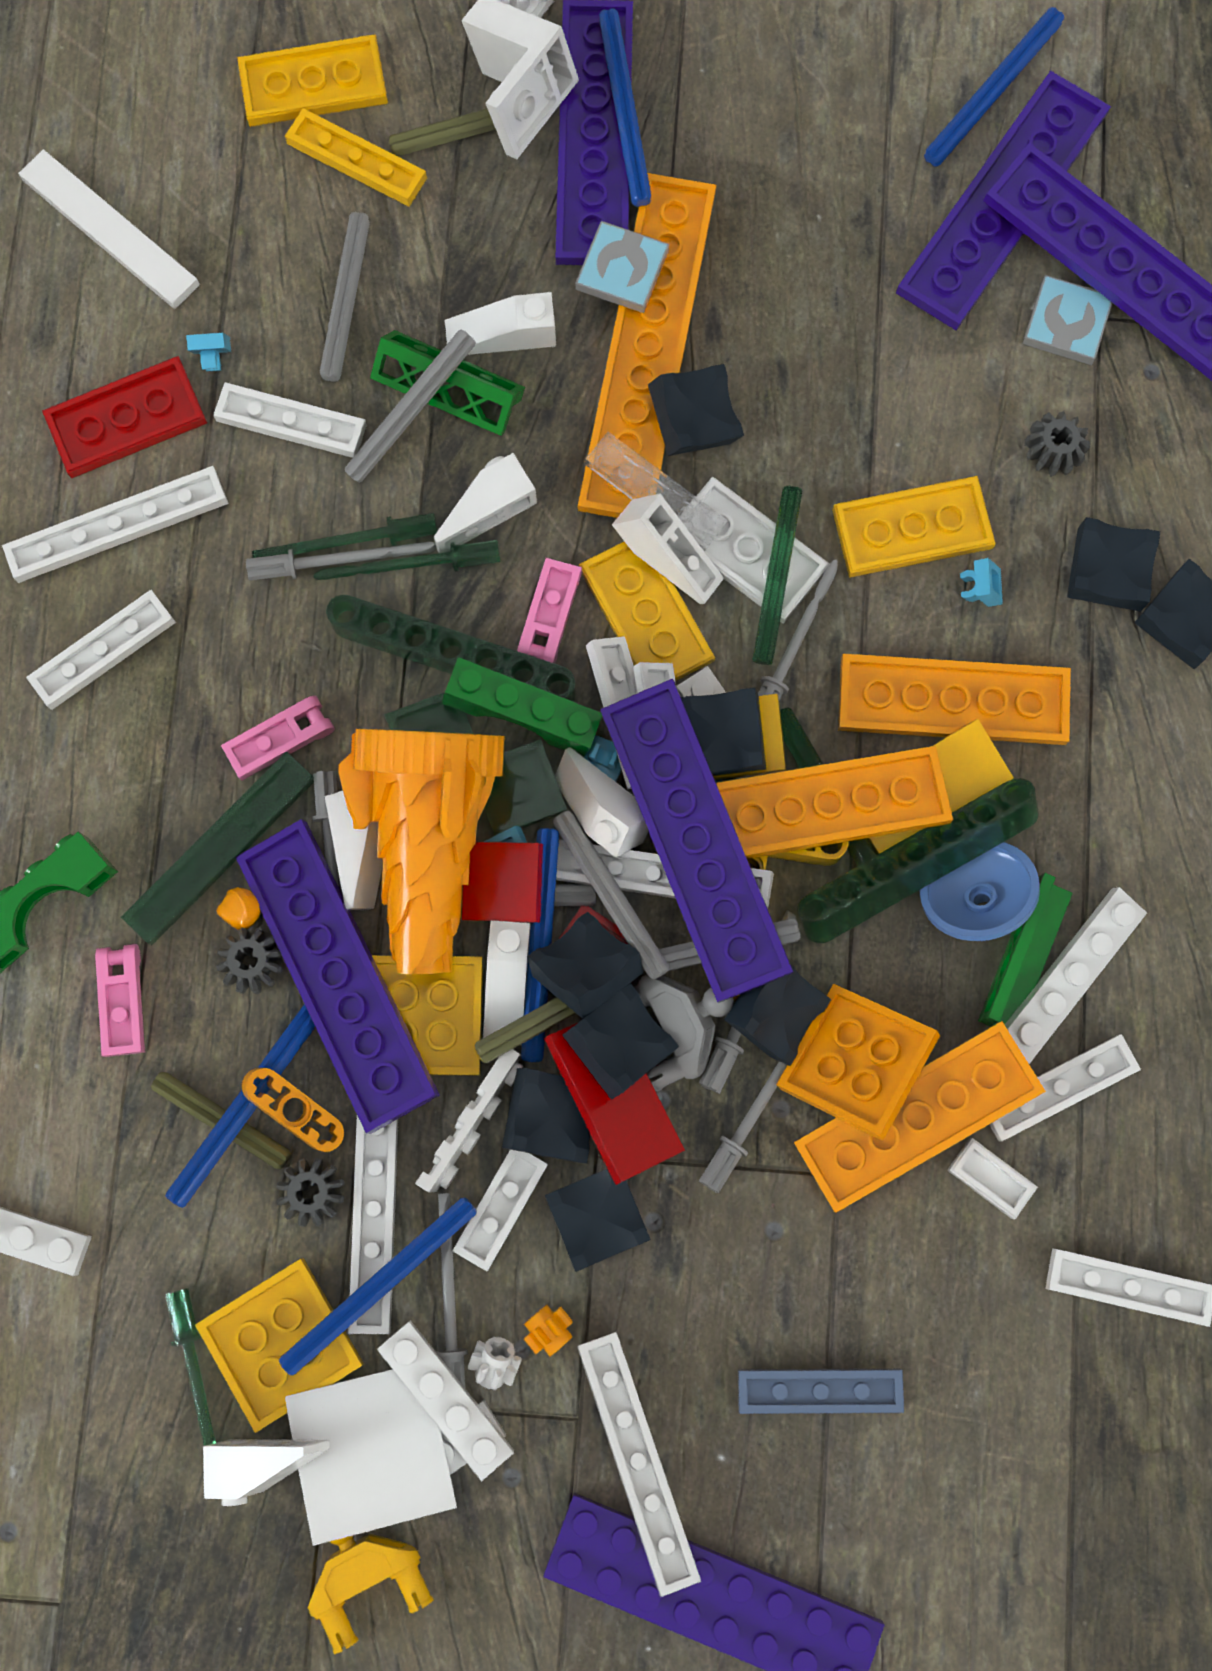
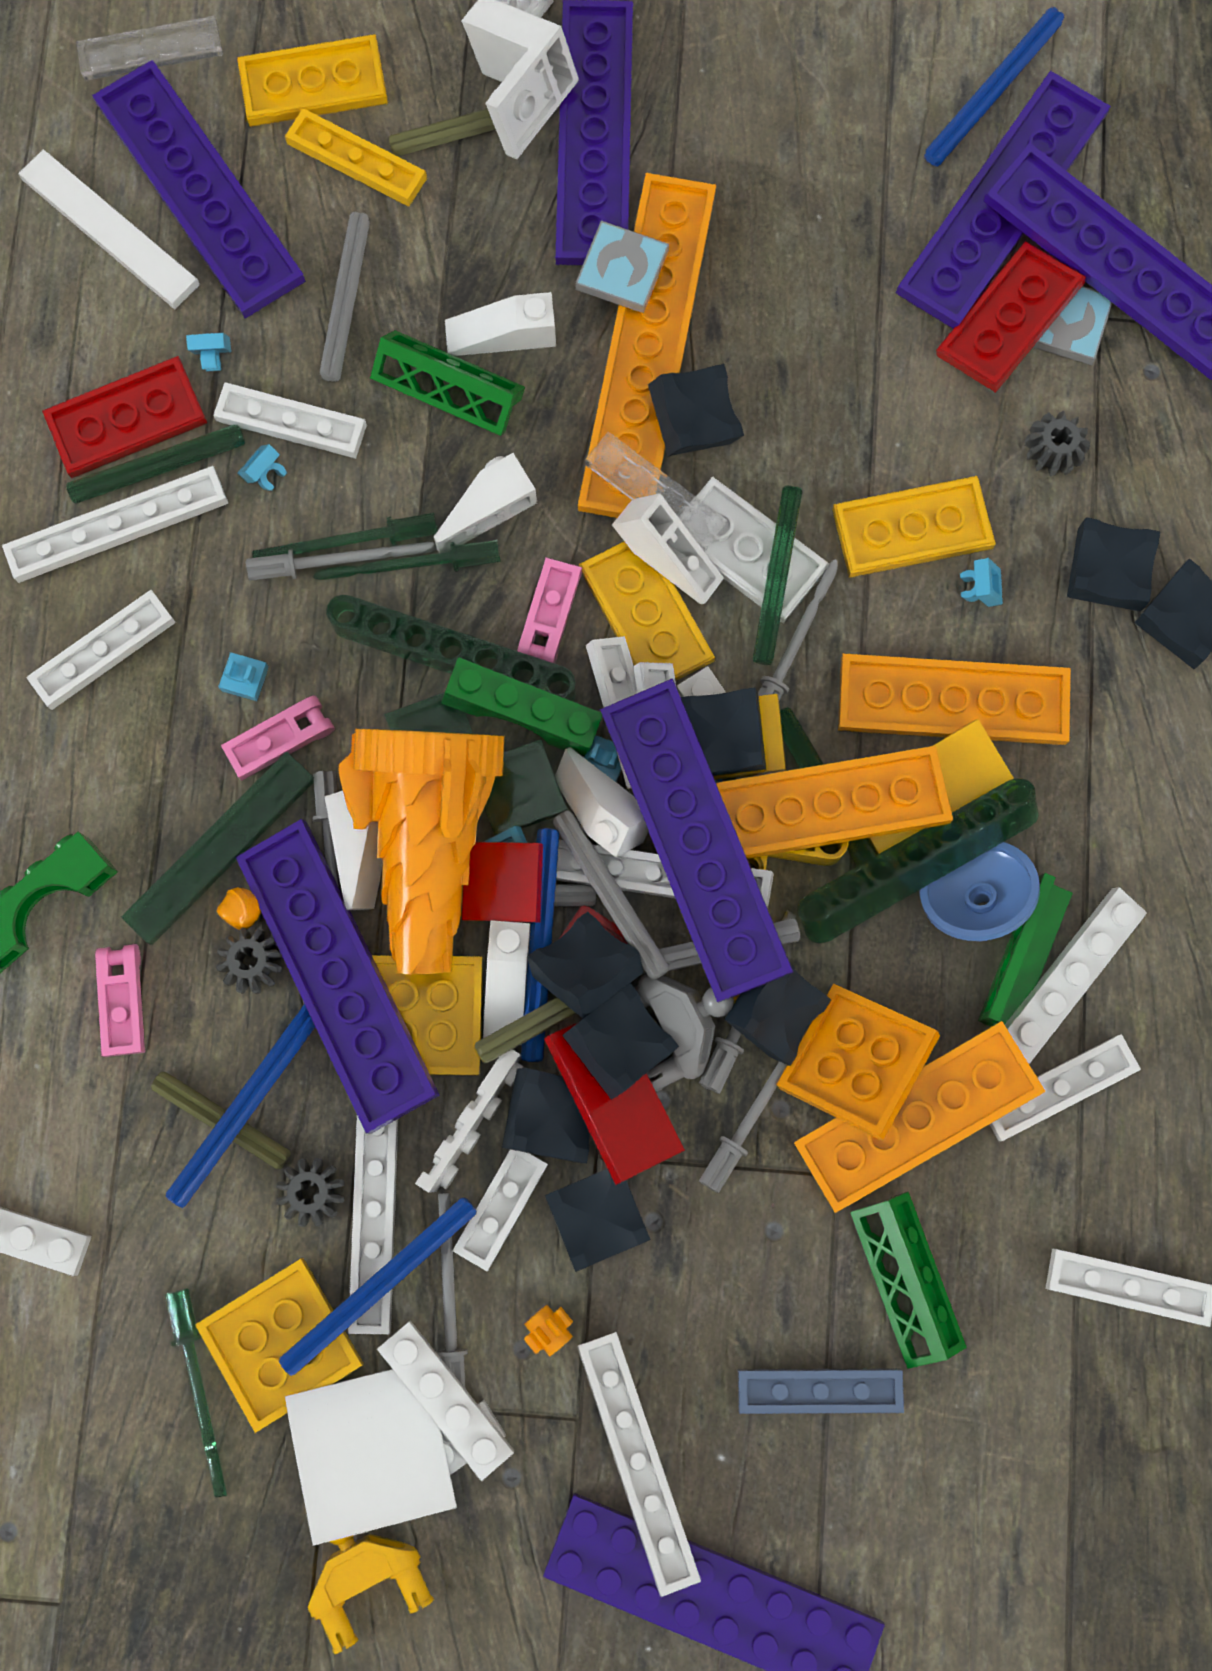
white slope [203,1439,329,1506] -> none
light orange beam [242,1068,344,1152] -> none
light grey axle [345,330,476,483] -> none
white gear [468,1337,522,1390] -> none
blue axle [599,8,651,207] -> none
white tile [947,1138,1038,1219] -> none
none -> clear green axle [66,424,245,503]
none -> clear plate [76,16,223,81]
none -> dark purple plate [92,60,306,319]
none -> medium azure tile [219,652,269,701]
none -> medium azure tile [237,444,287,491]
none -> green fence [850,1191,967,1369]
none -> red tile [936,241,1086,393]

